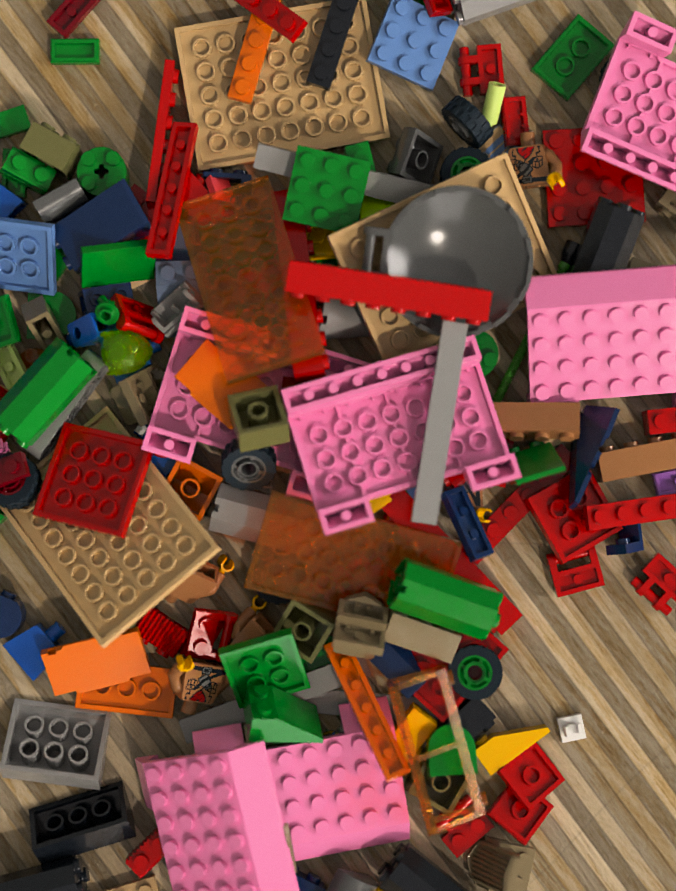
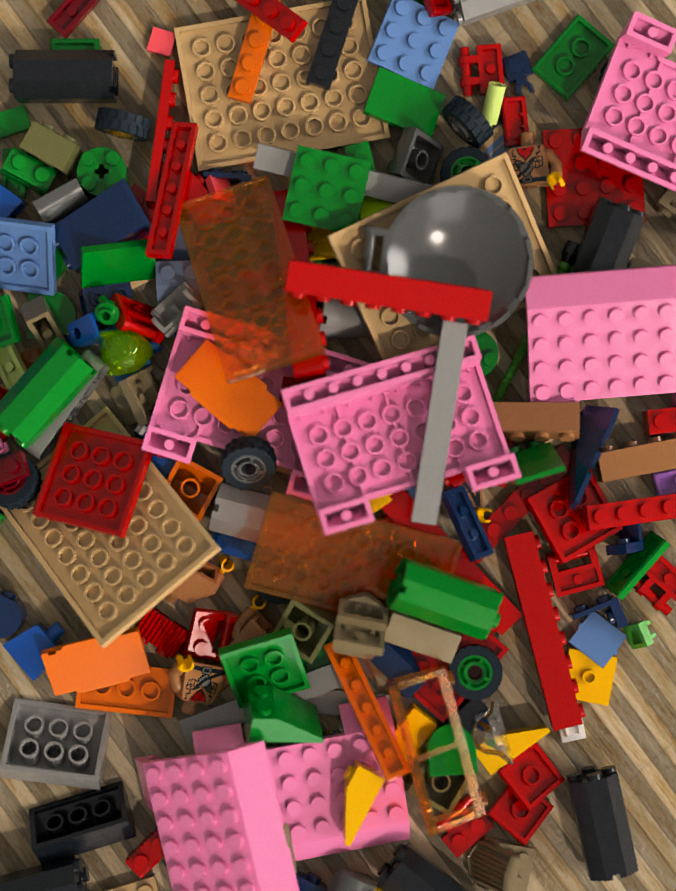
olive brick [227,385,290,453] -> none
none -> black brick [9,50,119,103]
none -> black wheel [94,107,151,142]
none -> coral tile [146,27,176,59]
none -> blue plate [213,532,262,562]
none -> yellow slope [342,760,385,847]
none -> green tile [362,67,446,137]
none -> clear hat [472,700,514,765]
none -> dark blue plate [502,50,535,96]
none -> red brick [503,531,585,731]
none -> yellow plate [567,648,617,706]
none -> black brick [567,765,639,881]
none -> dark blue bracket [569,594,628,628]
none -> medium blue piece [569,612,627,669]
none -> green tile [604,530,670,600]
none -> bright green tile [623,620,656,649]

